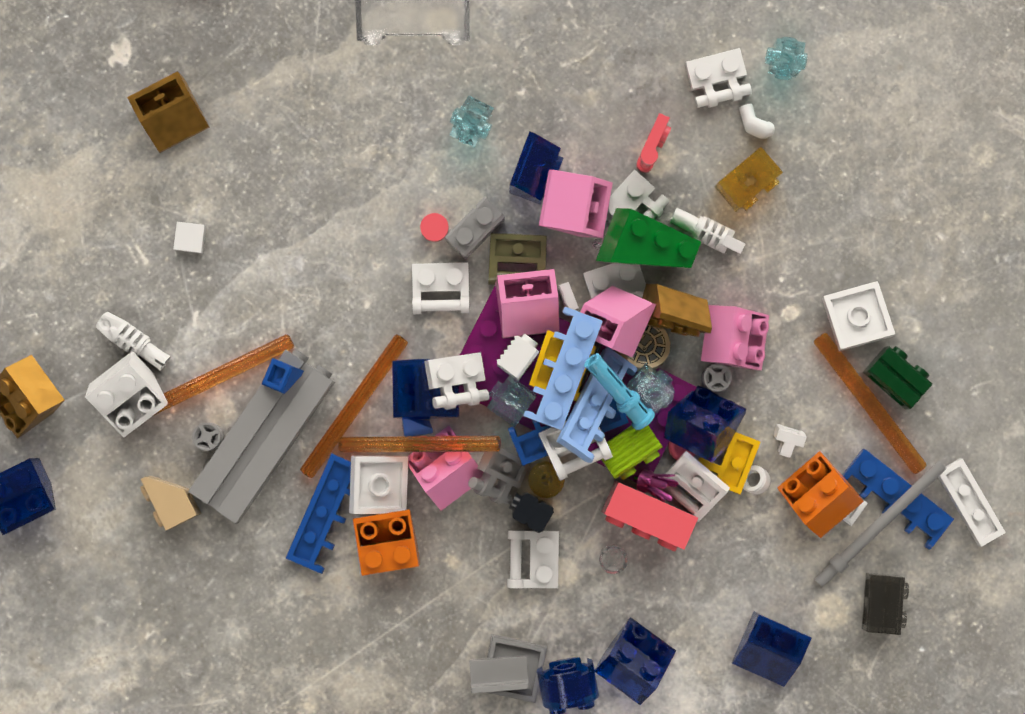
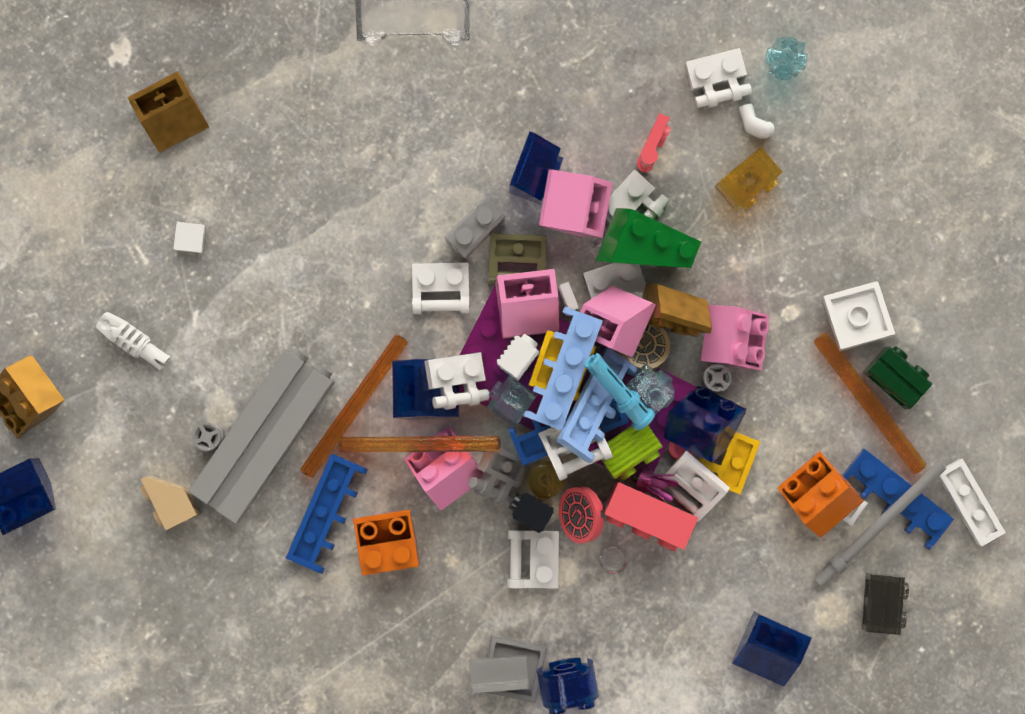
white slope [85,351,168,437] -> none
clear orange axle [153,334,294,416] -> none
blue slope [262,358,304,394] -> none
white plate [349,456,408,514] -> none
blue slope [402,417,433,438] -> none
coral tile [420,213,449,242] -> none
clear light blue brick [450,96,494,148] -> none
clear blue slope [594,617,676,705] -> none
white hinge [669,207,745,254] -> none
white piece [743,465,771,495] -> none
white tile [773,424,807,458] -> none
none -> coral tile [559,486,604,544]

